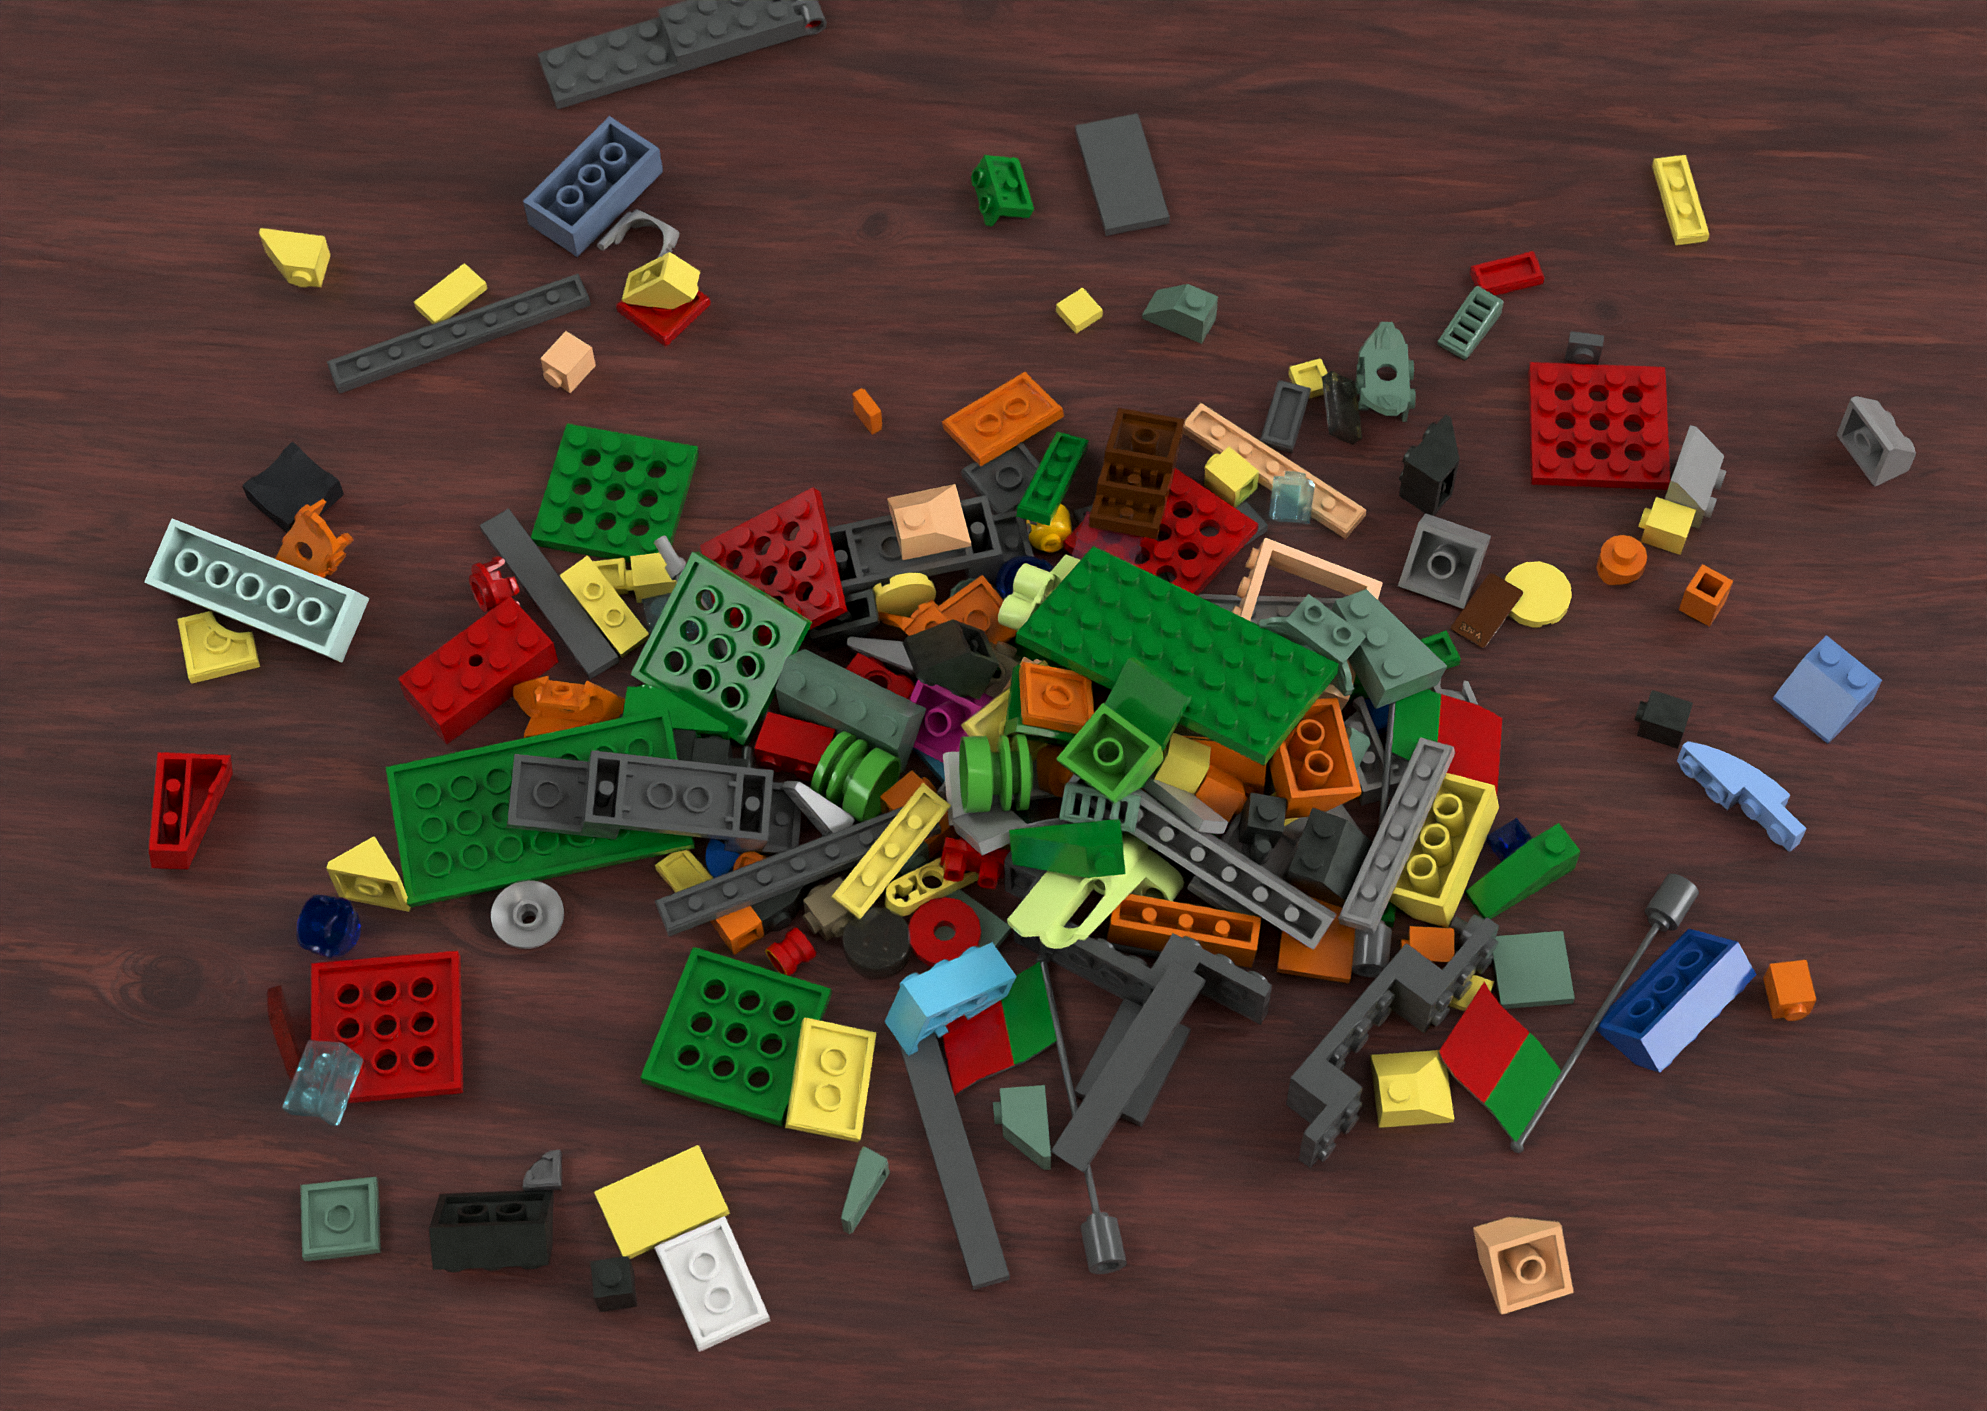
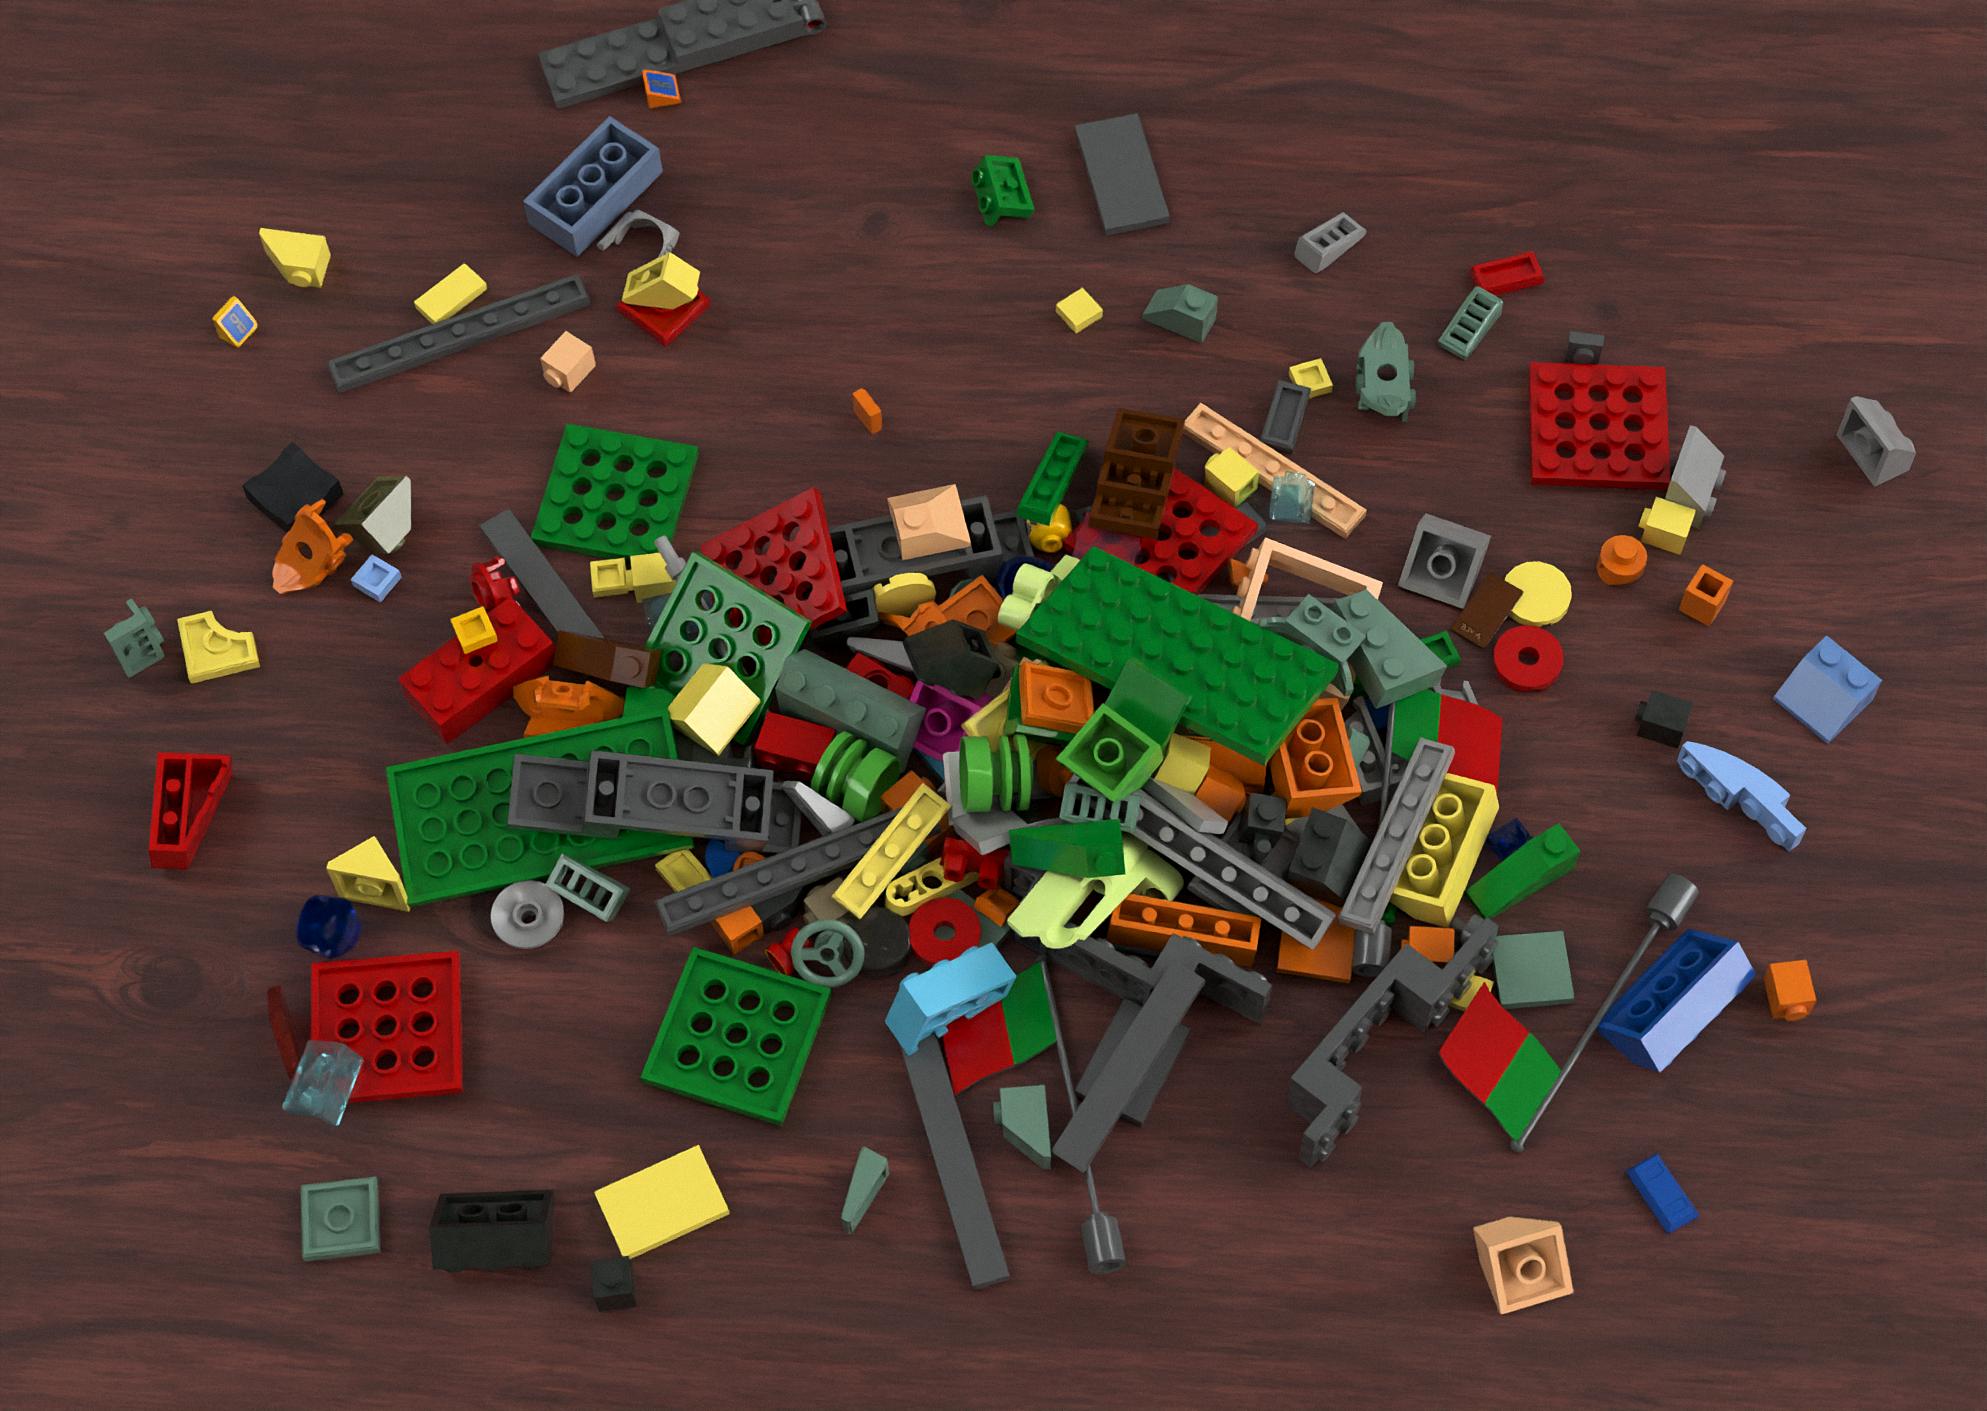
light aqua brick [144,519,370,663] -> none
flat silver tile [523,1149,562,1191] -> none
light yellow plate [559,555,650,658] -> none
white tile [655,1216,770,1352] -> none
light yellow tile [785,1018,877,1142] -> none
orange tile [942,372,1064,467] -> none
dark grey tile [961,442,1040,515] -> none
clear smoke plate [1322,371,1362,445] -> none
light yellow slope [1370,1050,1454,1128] -> none
pearl dark grey slope [1399,414,1460,516] -> none
light yellow tile [1652,155,1709,245] -> none
none -> sand green bracket [103,598,165,678]
none -> slope [212,296,258,347]
none -> slope [333,476,411,554]
none -> light blue plate [351,554,401,603]
none -> yellow plate [450,606,498,654]
none -> sand green slope [545,854,630,922]
none -> reddish brown slope [553,630,661,688]
none -> slope [642,70,681,109]
none -> light yellow slope [668,663,761,756]
none -> sand green piece [791,919,865,988]
none -> orange tile [973,885,1021,927]
none -> orange slope [1228,559,1268,591]
none -> light grey slope [1294,212,1366,274]
none -> red tile [1493,625,1564,692]
none -> blue tile [1625,1153,1700,1234]

